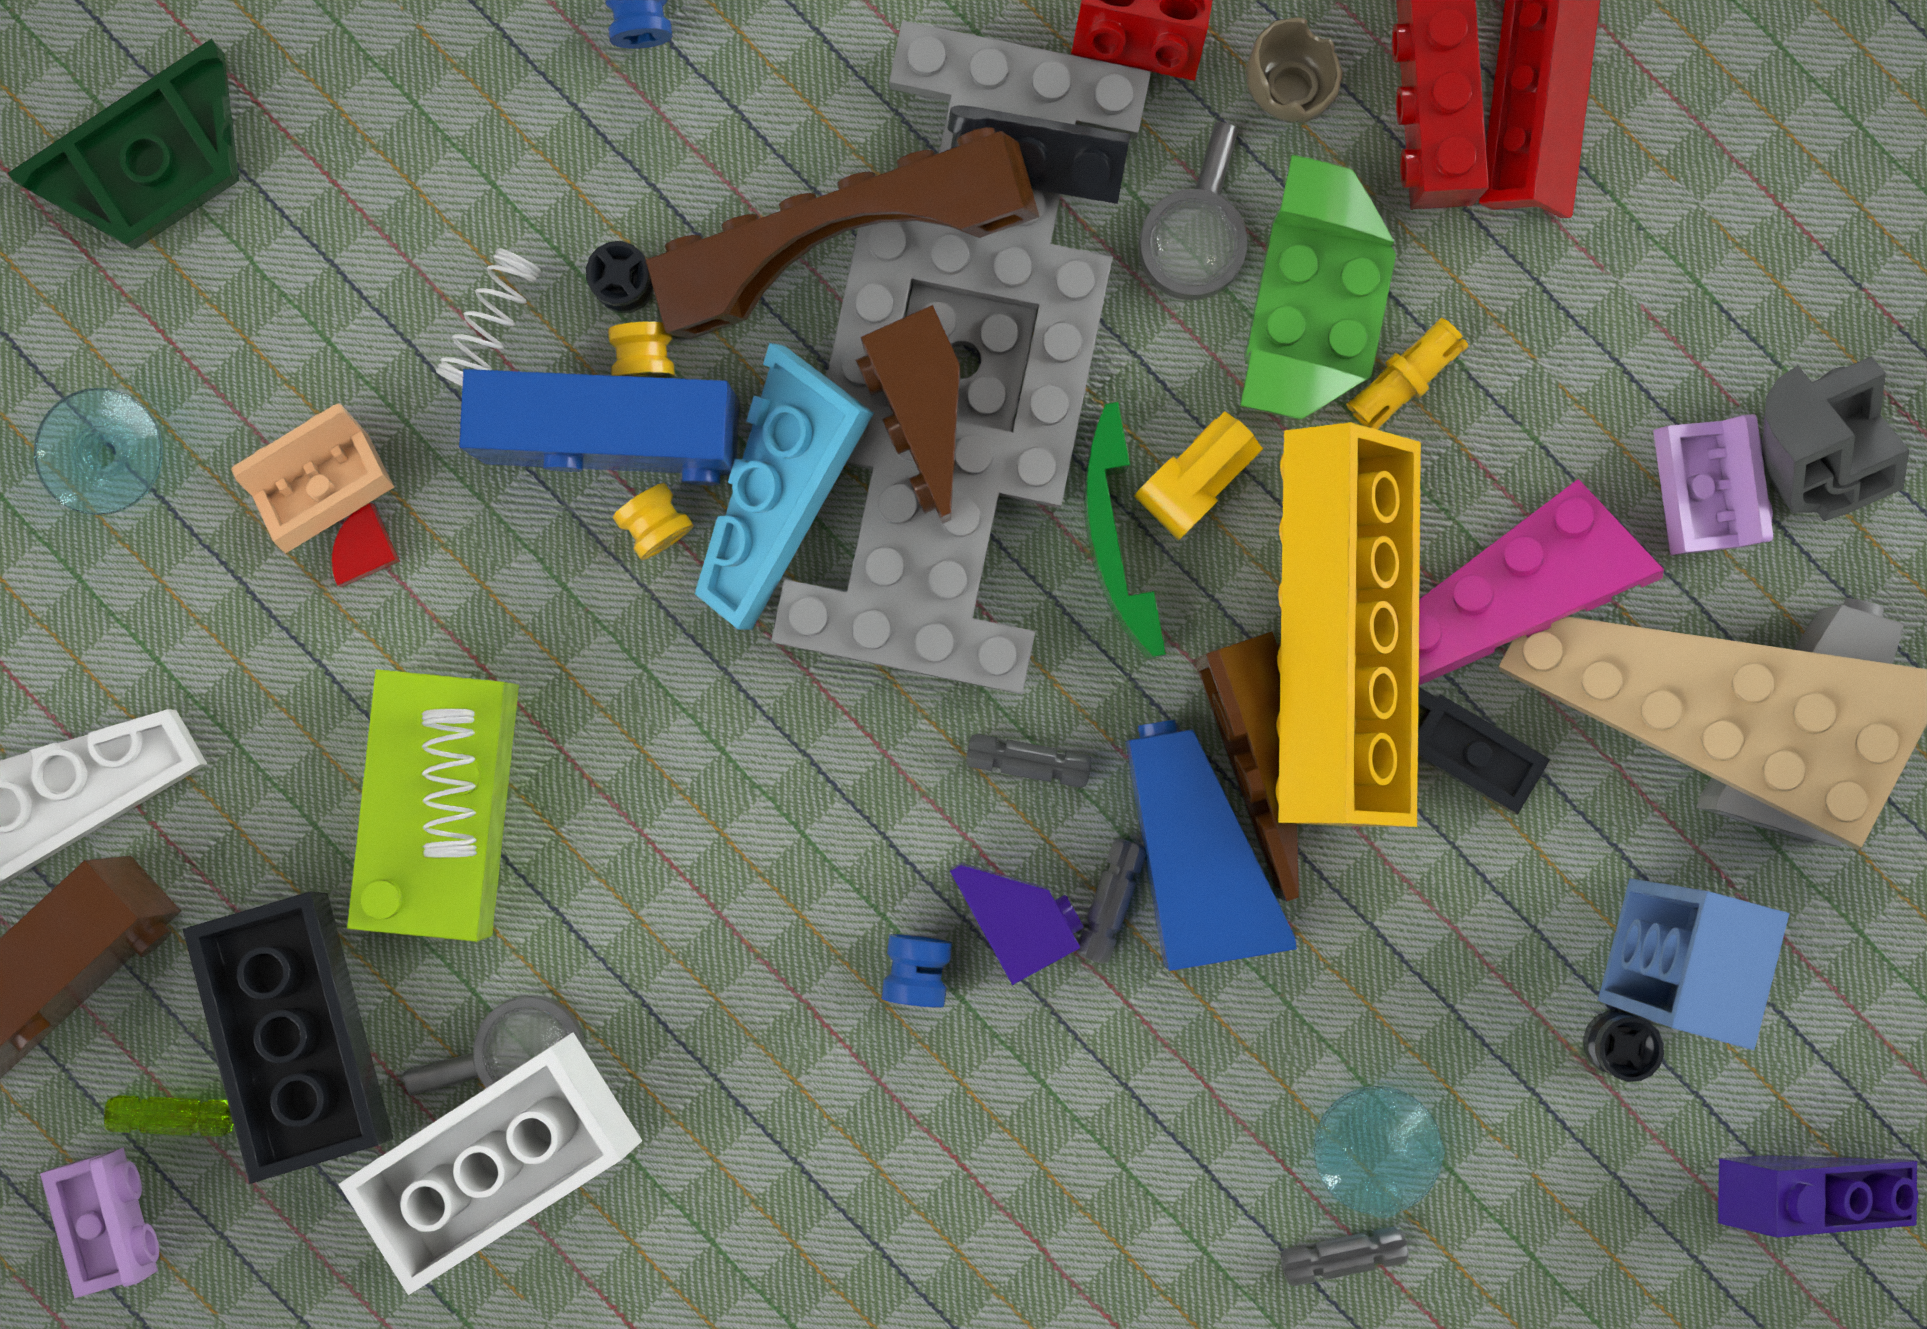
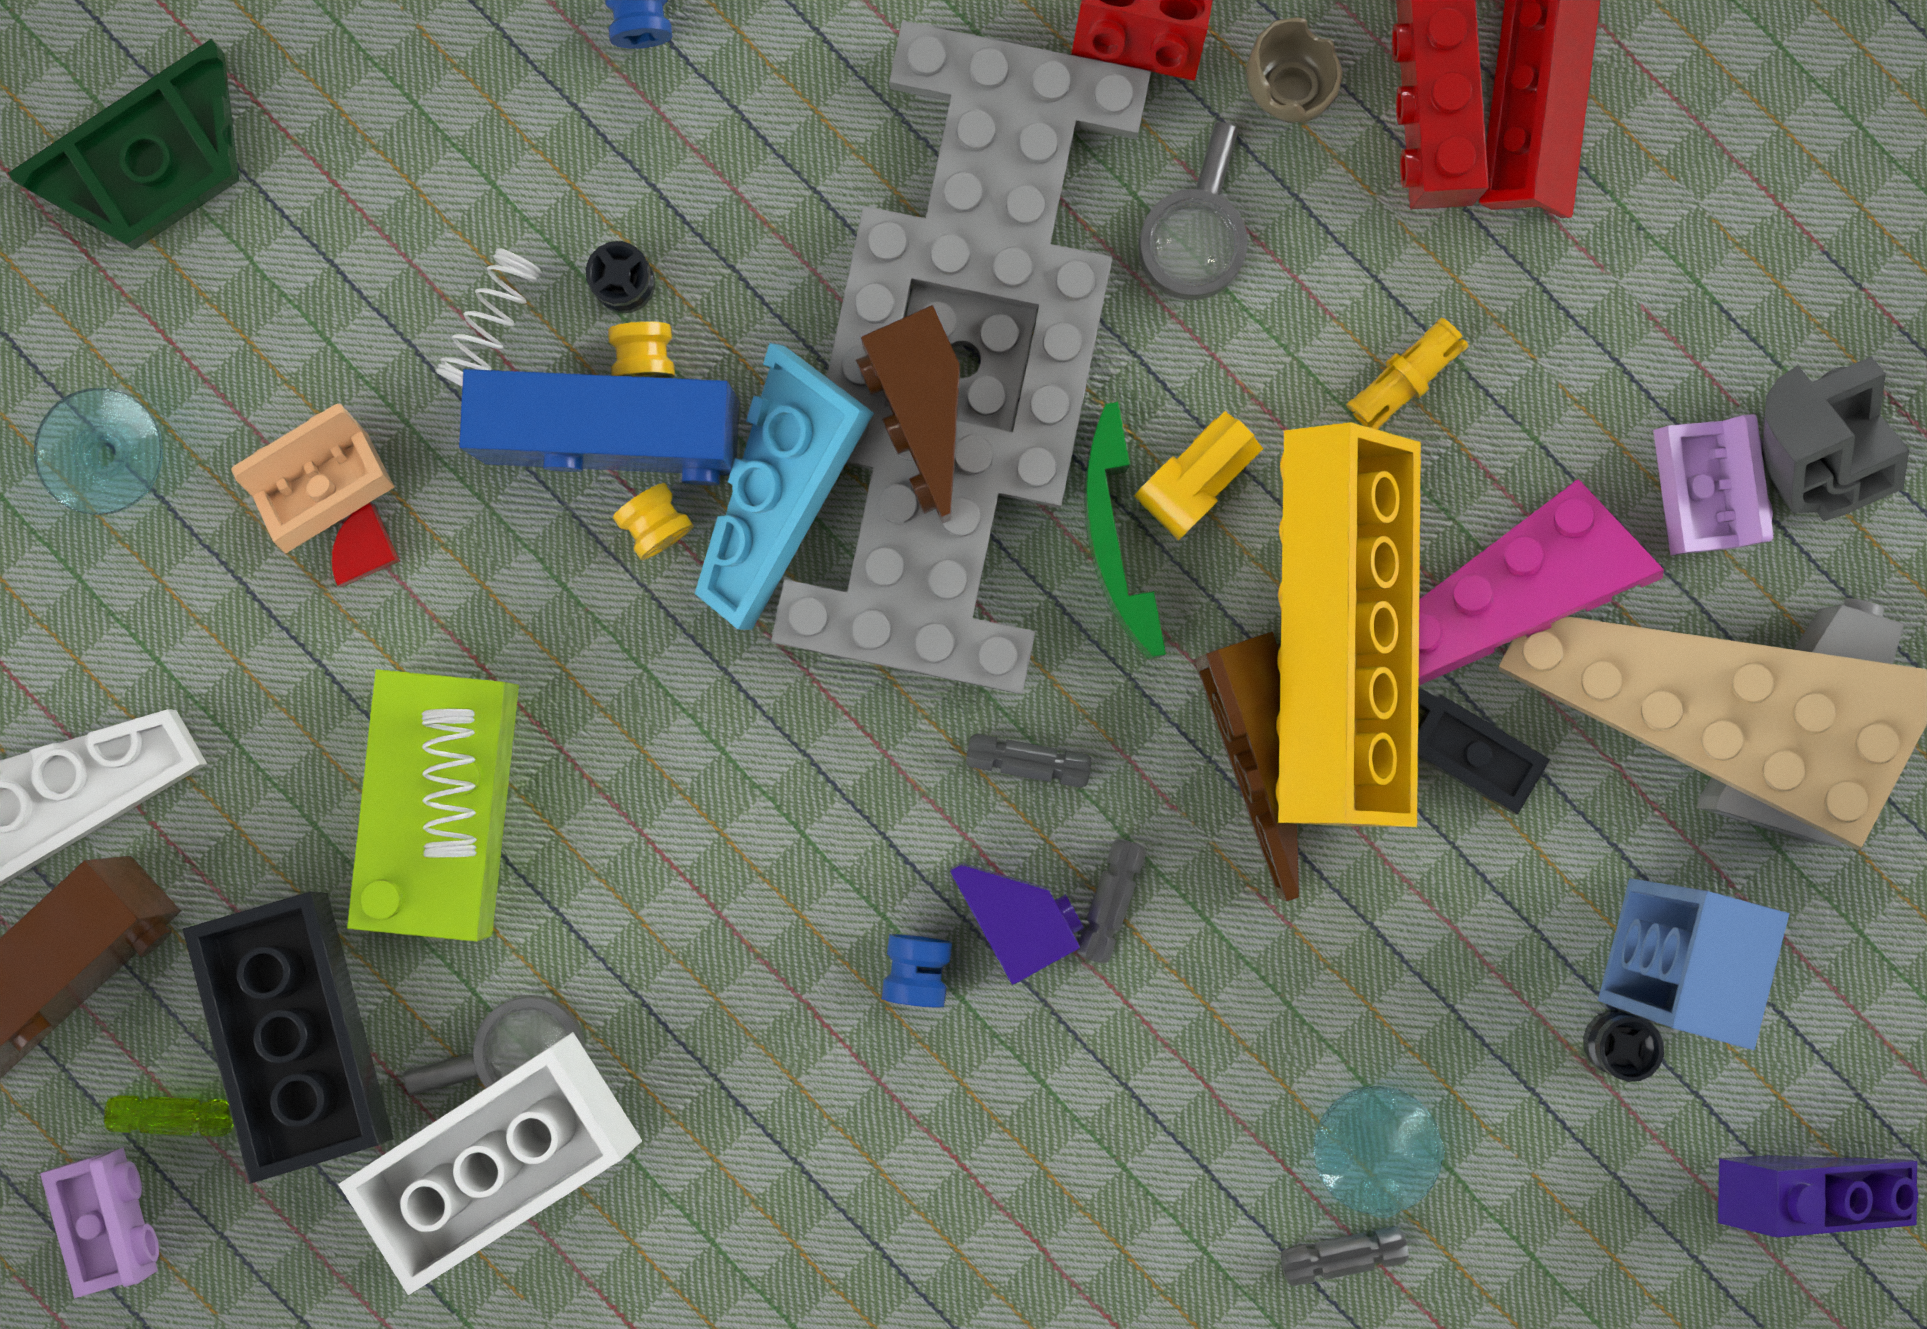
reddish brown arch [646,128,1040,339] -> none
black plate [946,105,1130,204] -> none
blue slope [1125,719,1297,971] -> none
bright green piece [1240,155,1396,420] -> none

